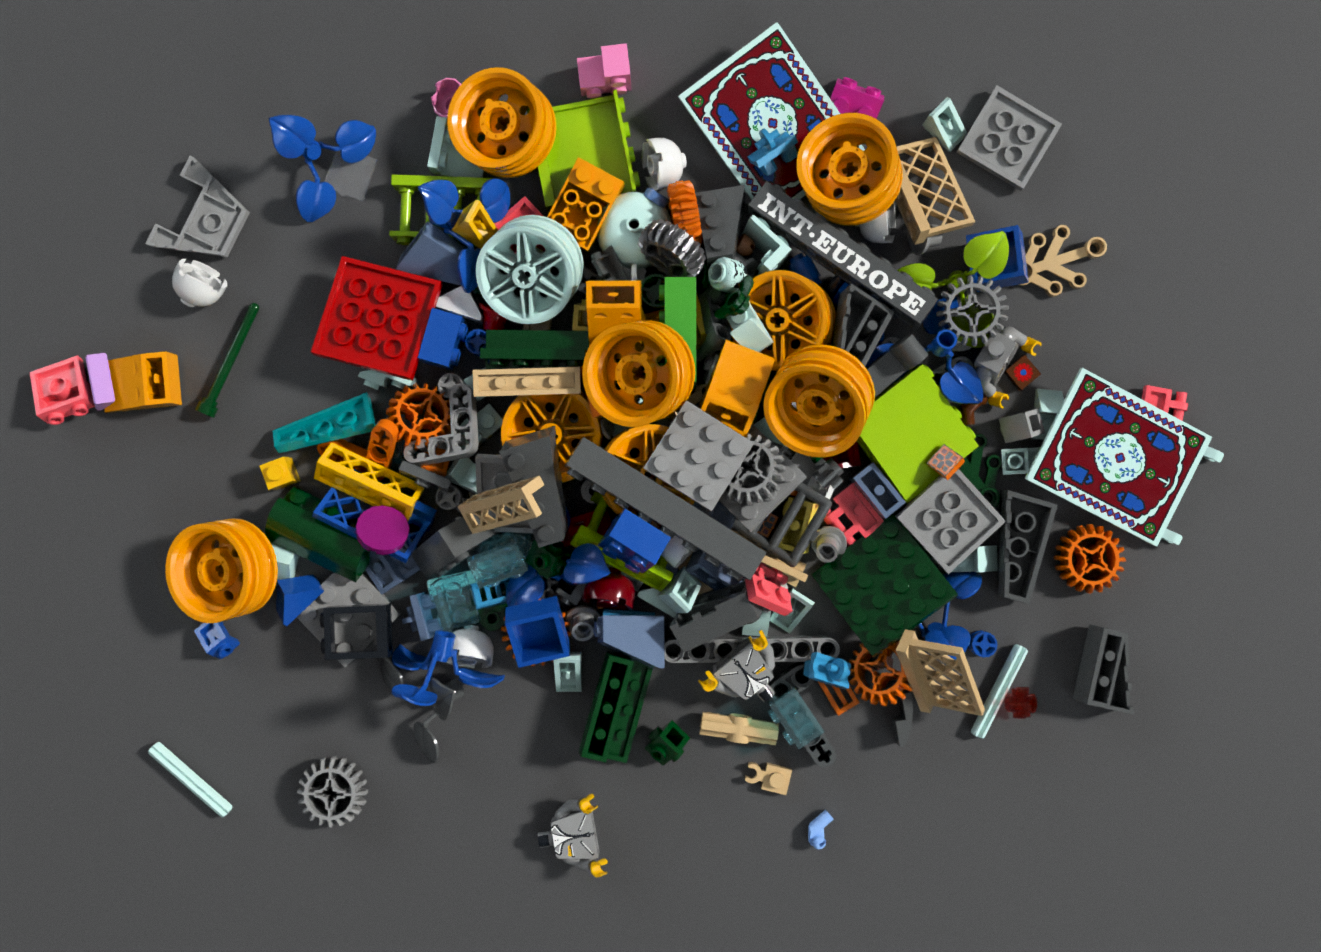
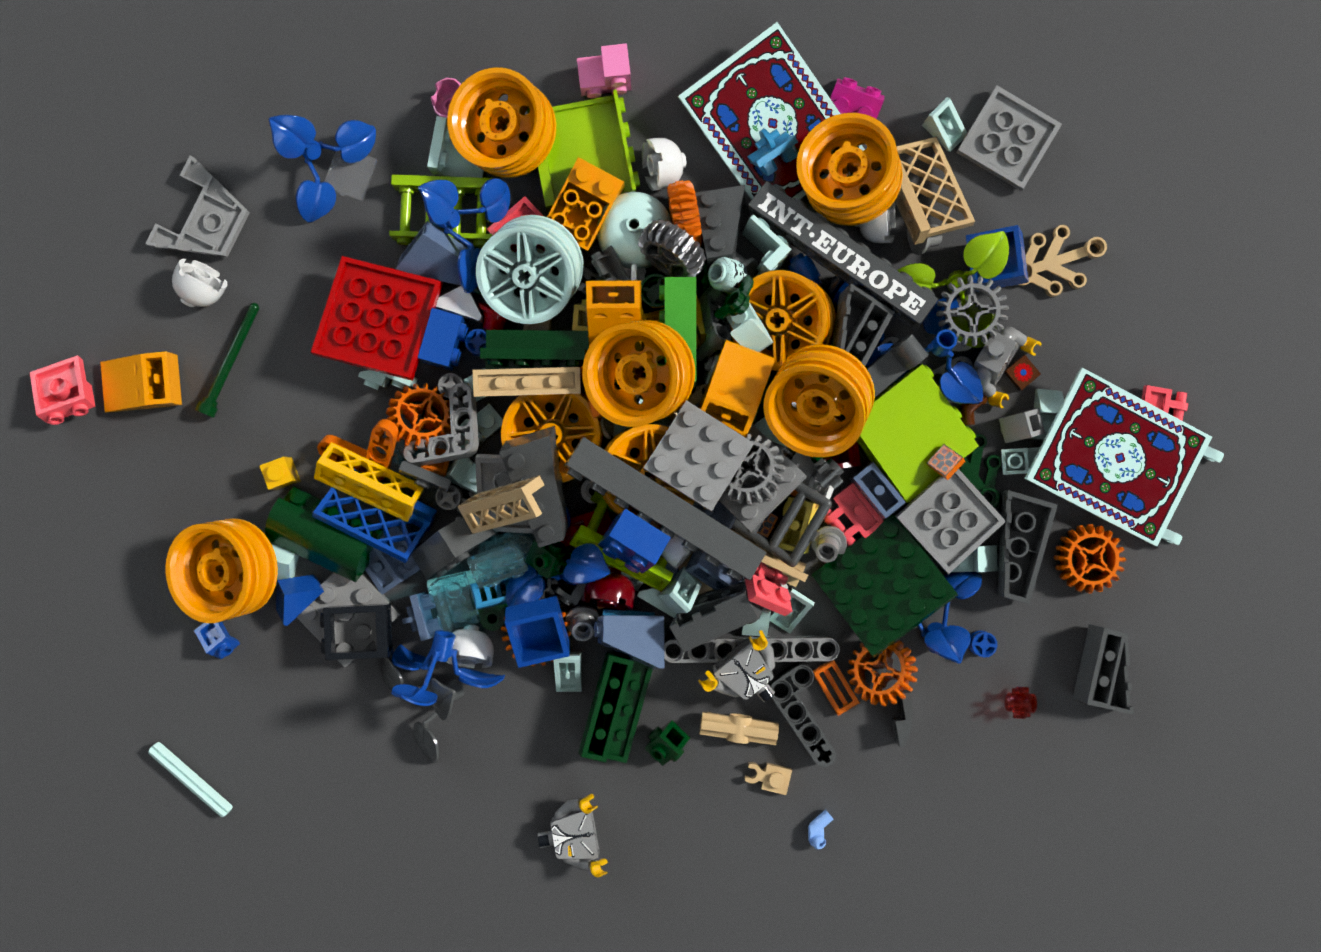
lavender slope [86,353,115,411] -> none
teal wing [273,392,376,453] -> none
light grey gear [297,756,368,828] -> none
magenta tile [355,505,409,555] -> none
yellow slope [452,200,498,249] -> none
medium blue tile [644,187,669,208] -> none
nougat hinge [736,234,755,256] -> none
clear light blue bracket [767,687,825,749] -> none
dark azure hips [803,652,851,689] -> none
tan fence [896,629,985,716] -> none
light aqua axle [971,644,1028,739] -> none

